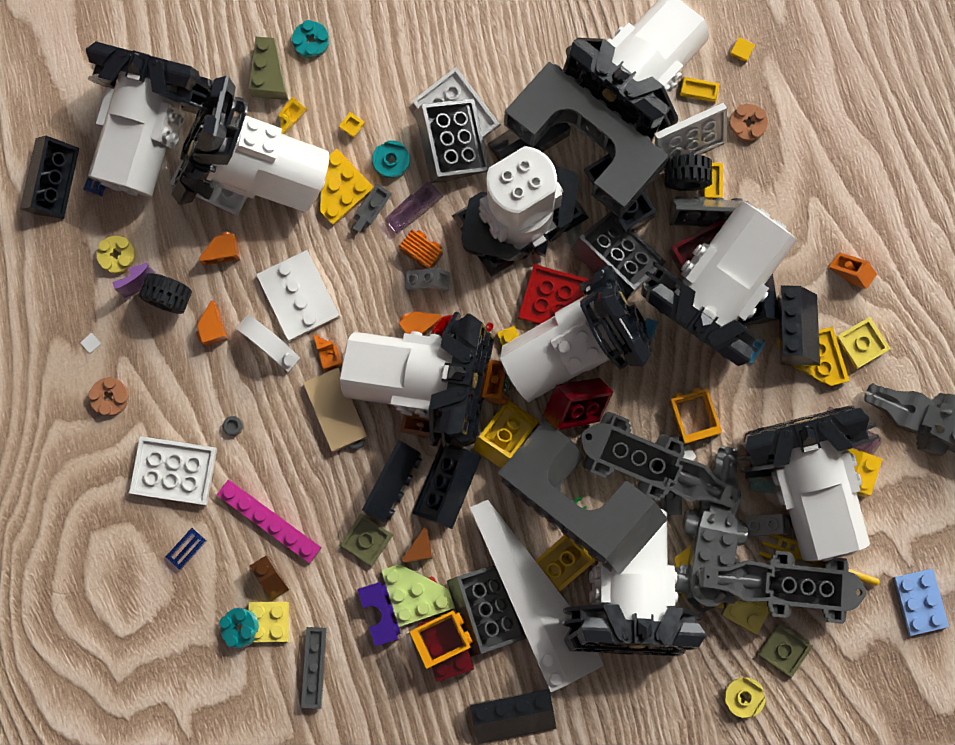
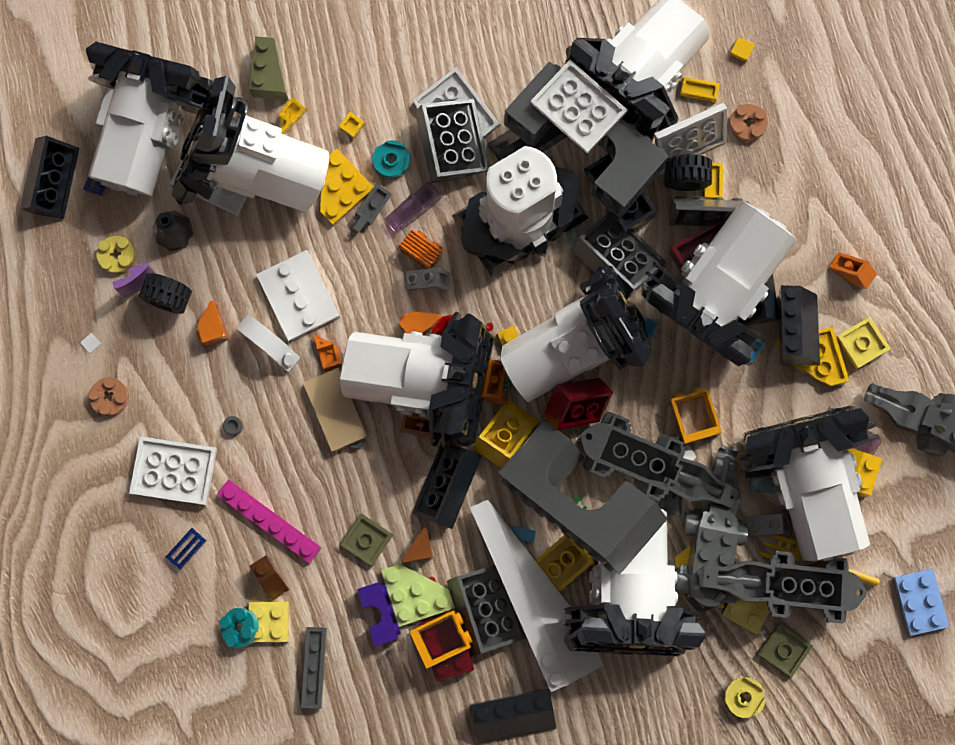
orange slope [199,232,240,266] -> none
teal plate [292,20,329,58] -> none
black slope [362,440,423,523] -> none
red plate [518,264,589,325] -> none
none -> black cone [152,210,194,251]
none -> dark azure piece [511,526,536,543]
none -> white plate [530,60,627,154]

